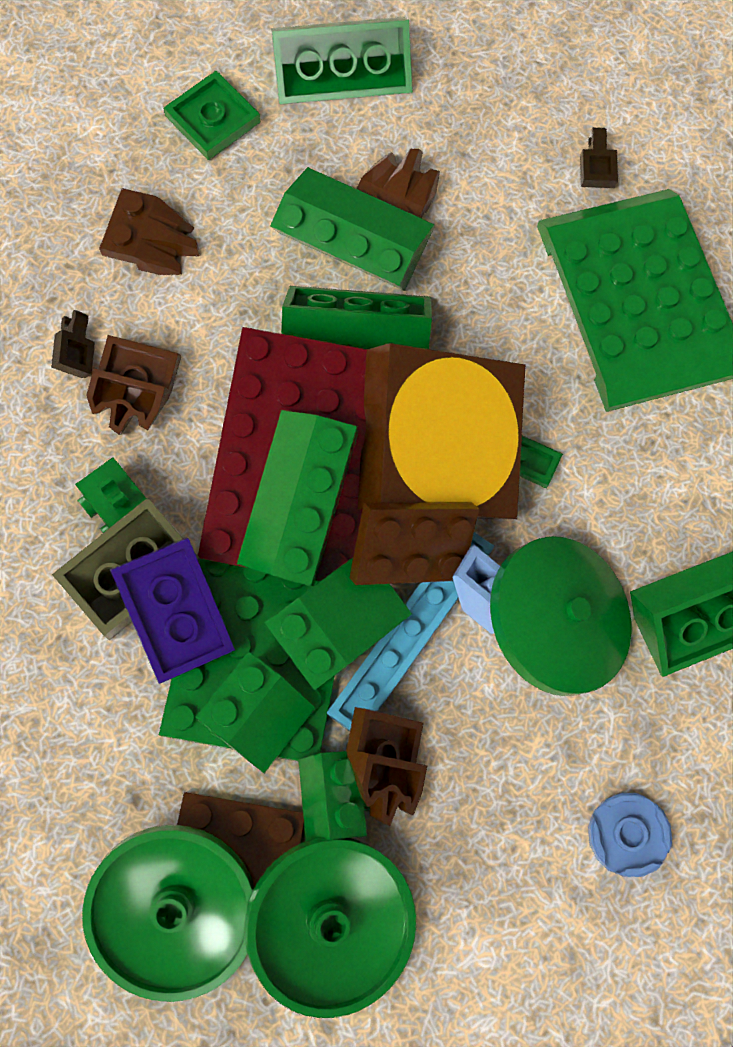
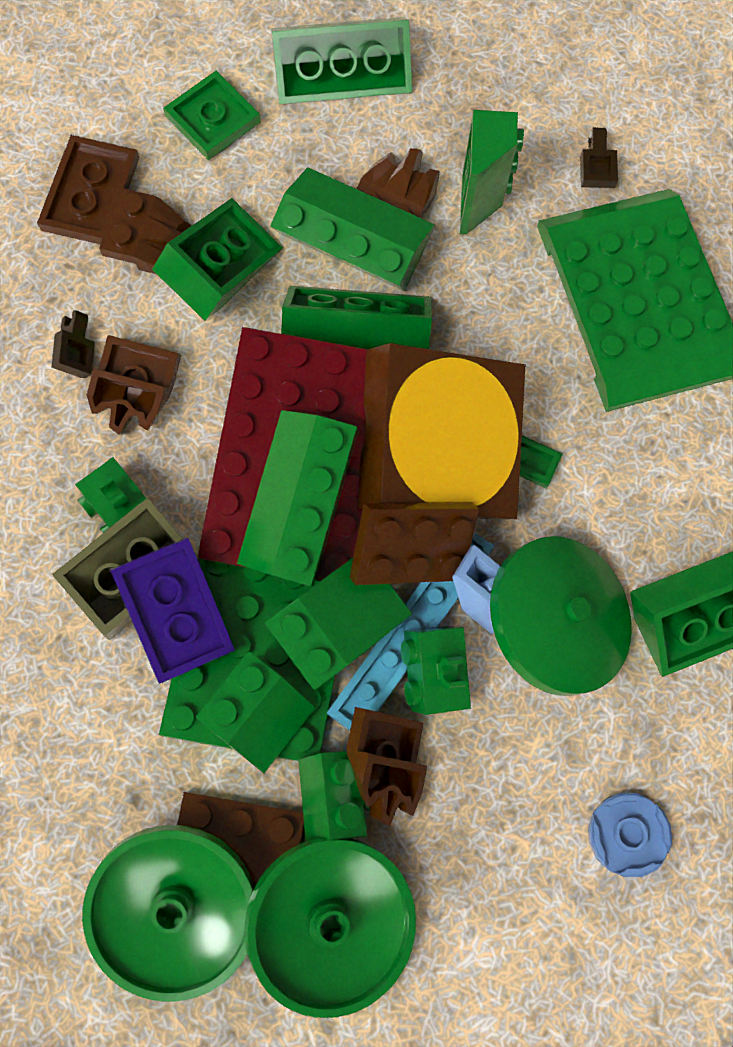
none -> reddish brown plate [37,135,139,245]
none -> green slope [152,198,283,321]
none -> green brick [401,626,471,715]
none -> green slope [460,109,524,234]

